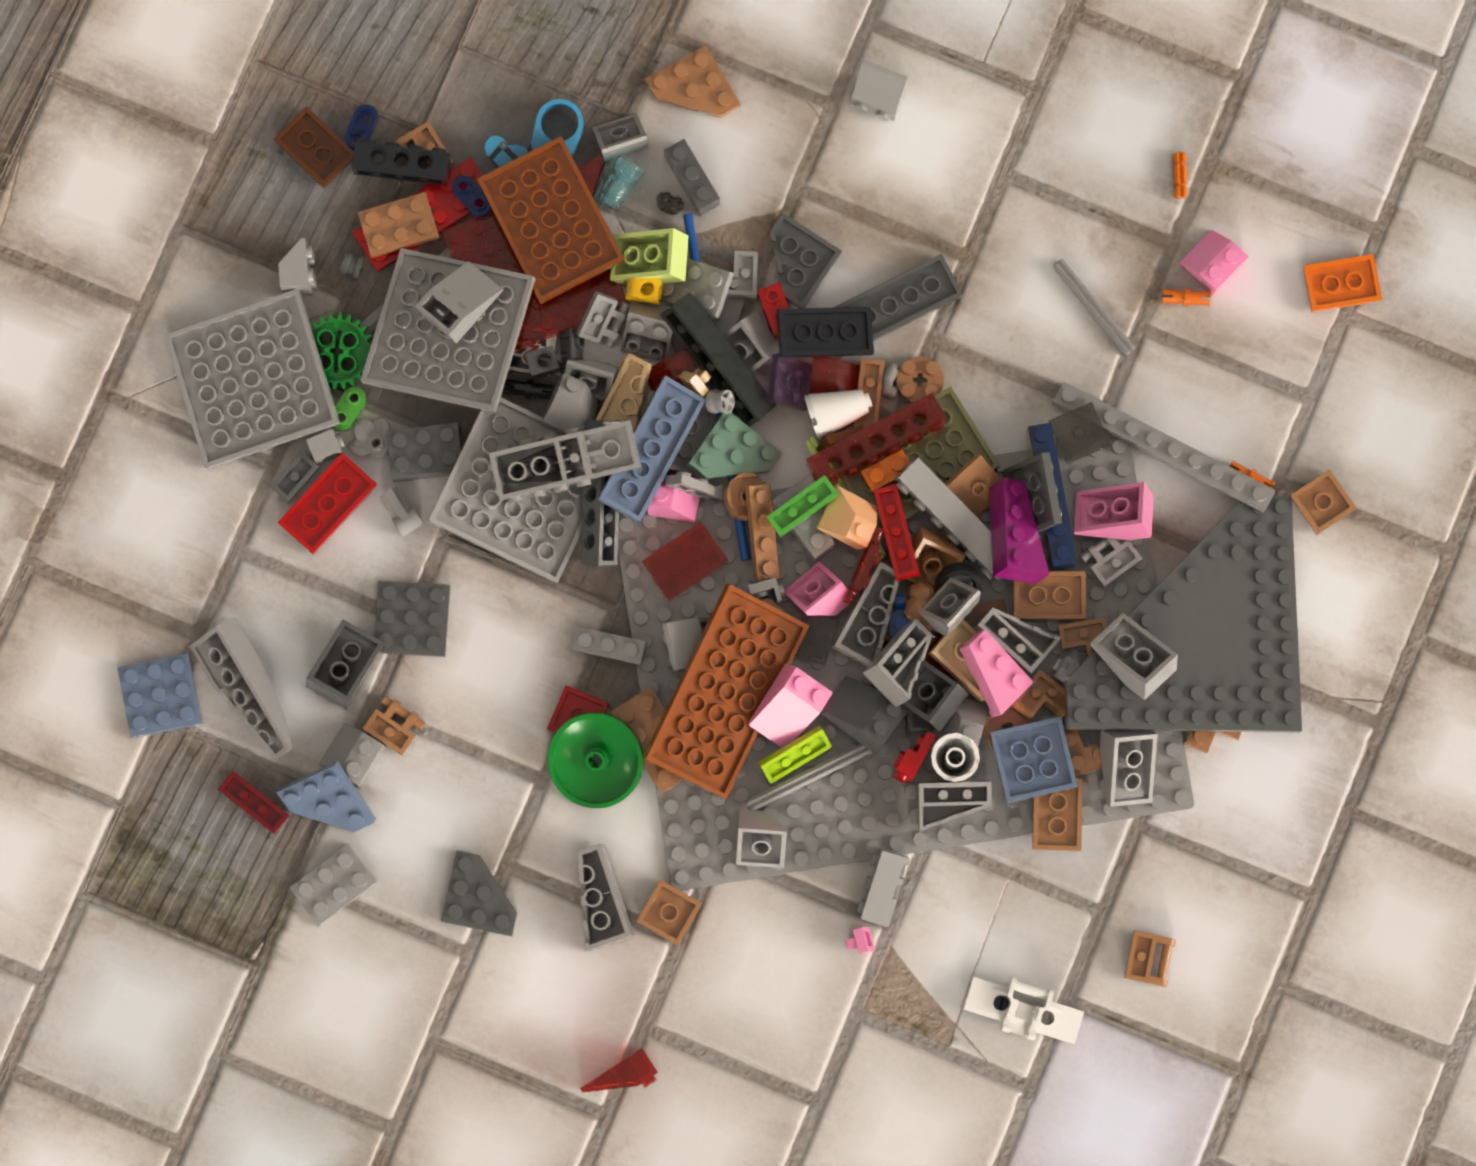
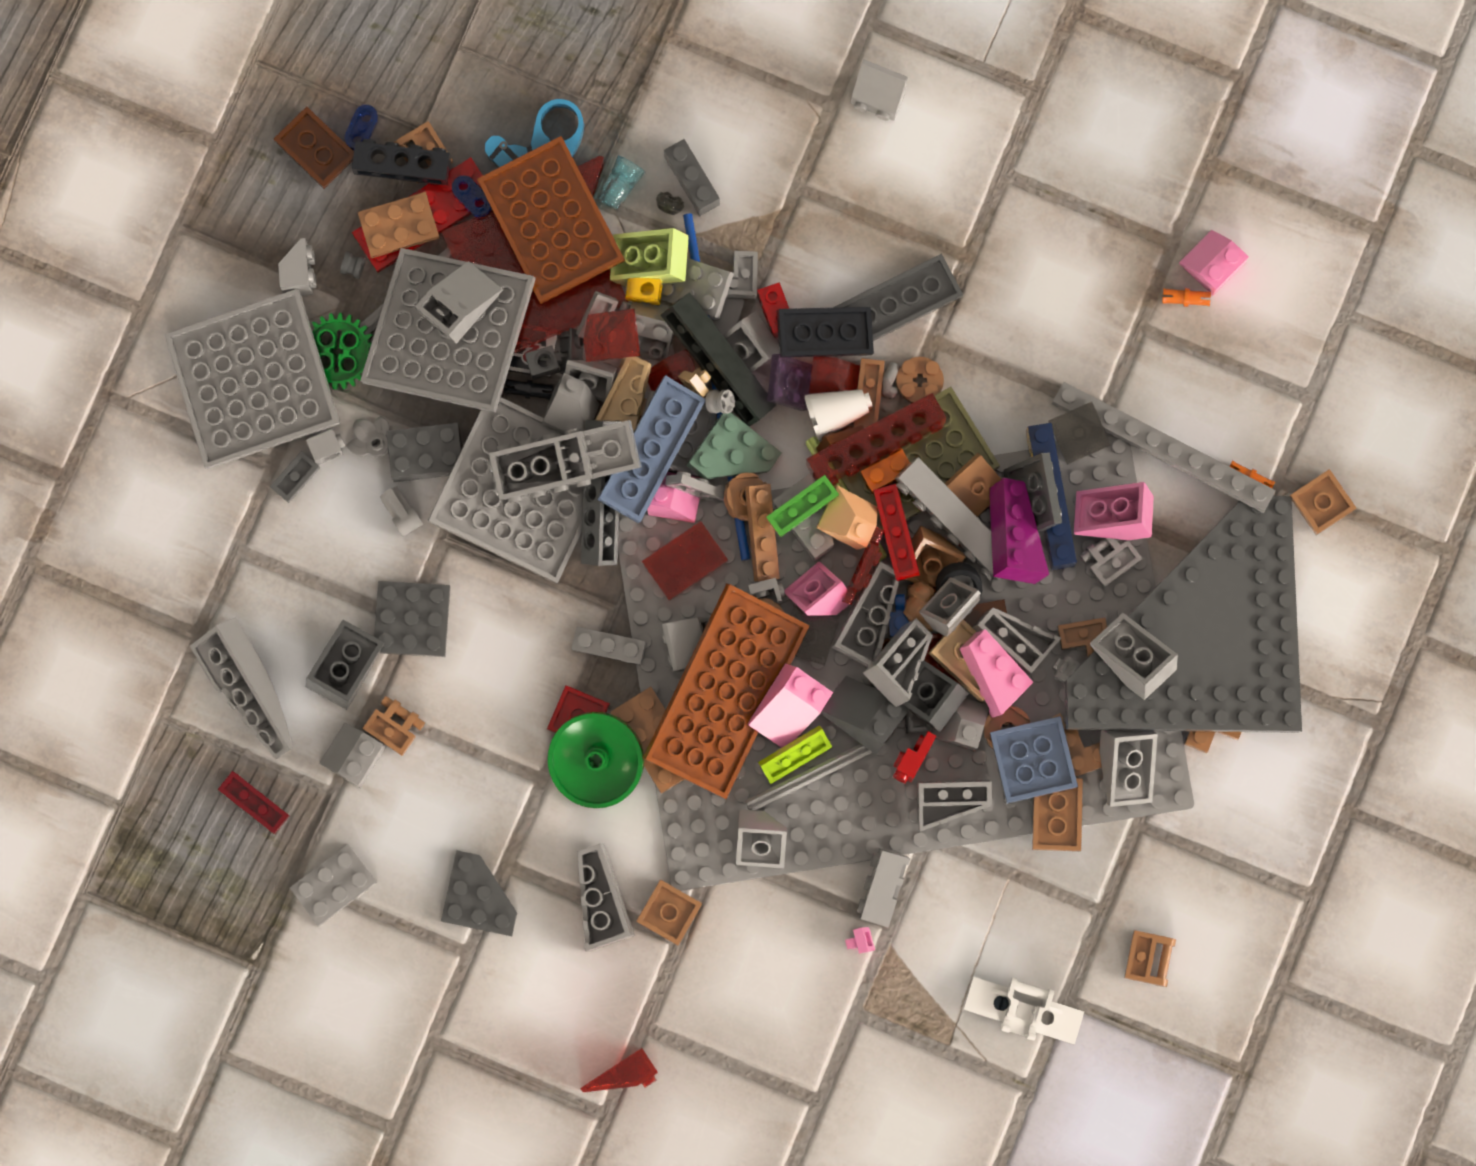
sand blue plate [117,653,203,739] -> none
sand blue plate [276,761,376,832] -> none
red plate [277,453,378,555] -> none
bright green plate [333,387,367,432] -> none
light grey slope [592,113,648,162] -> none
medium nougat plate [645,45,741,118] -> none
dark grey plate [770,213,842,308] -> none
white cone [931,733,980,782] -> none
medium nougat plate [1011,670,1065,720] -> none
medium nougat plate [1013,571,1086,620] -> none
light grey axle [1053,259,1135,356] -> none
orange axle [1173,152,1188,199] -> none
orange plate [1303,254,1382,313] -> none
none -> clear red slope [583,309,640,362]

